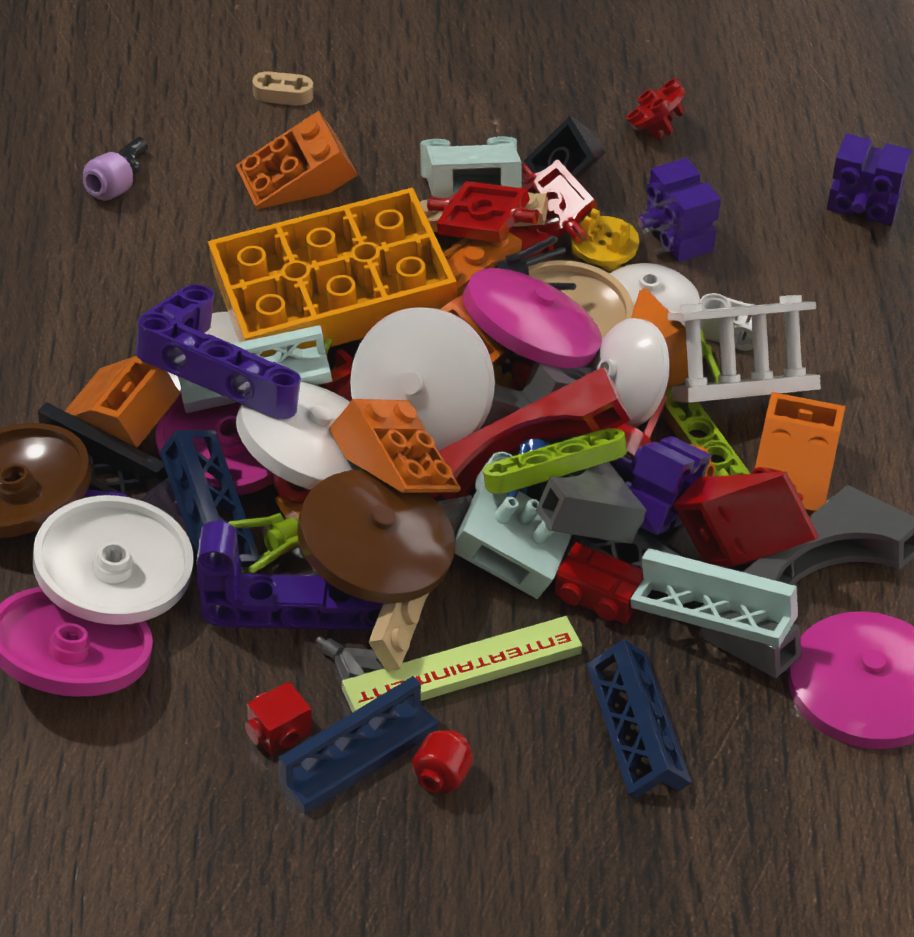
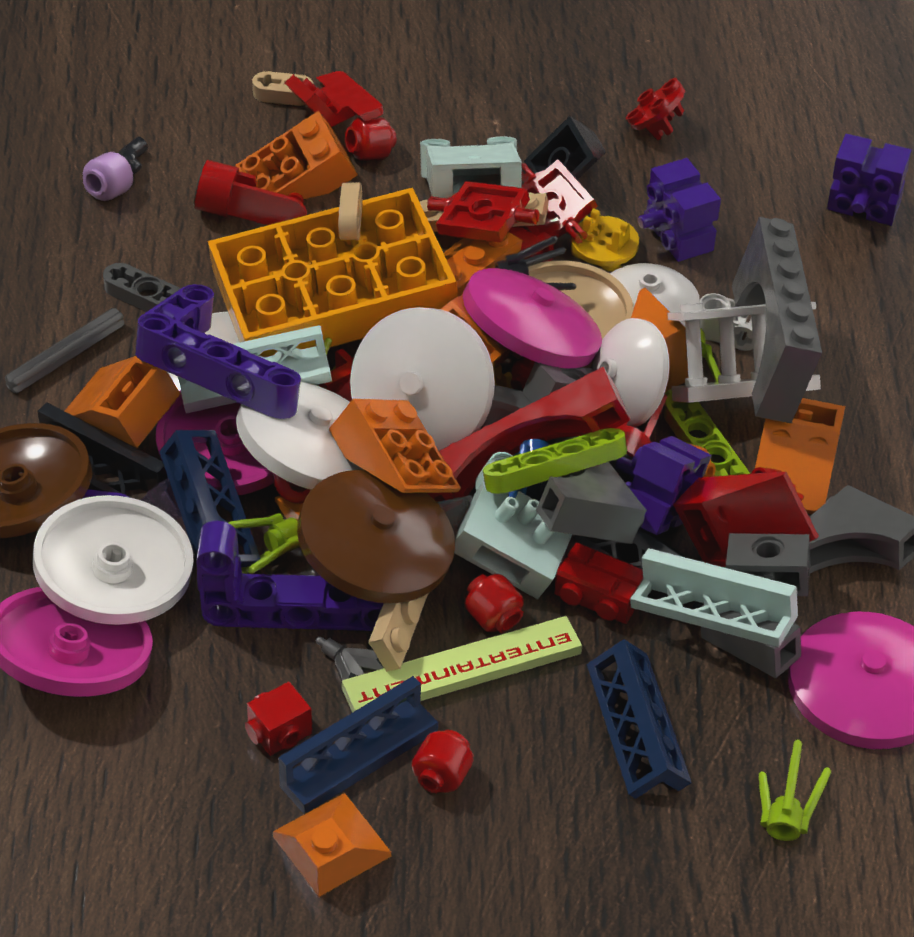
none -> dark grey axle [5,308,125,393]
none -> dark grey beam [103,263,181,312]
none -> red piece [194,159,307,225]
none -> orange slope [273,793,391,897]
none -> red plate [284,71,384,127]
none -> tan beam [338,182,362,240]
none -> red head [345,117,397,161]
none -> red head [465,574,524,633]
none -> dark grey brick [726,533,810,596]
none -> dark grey arch [732,217,822,423]
none -> lime plant [758,740,831,841]

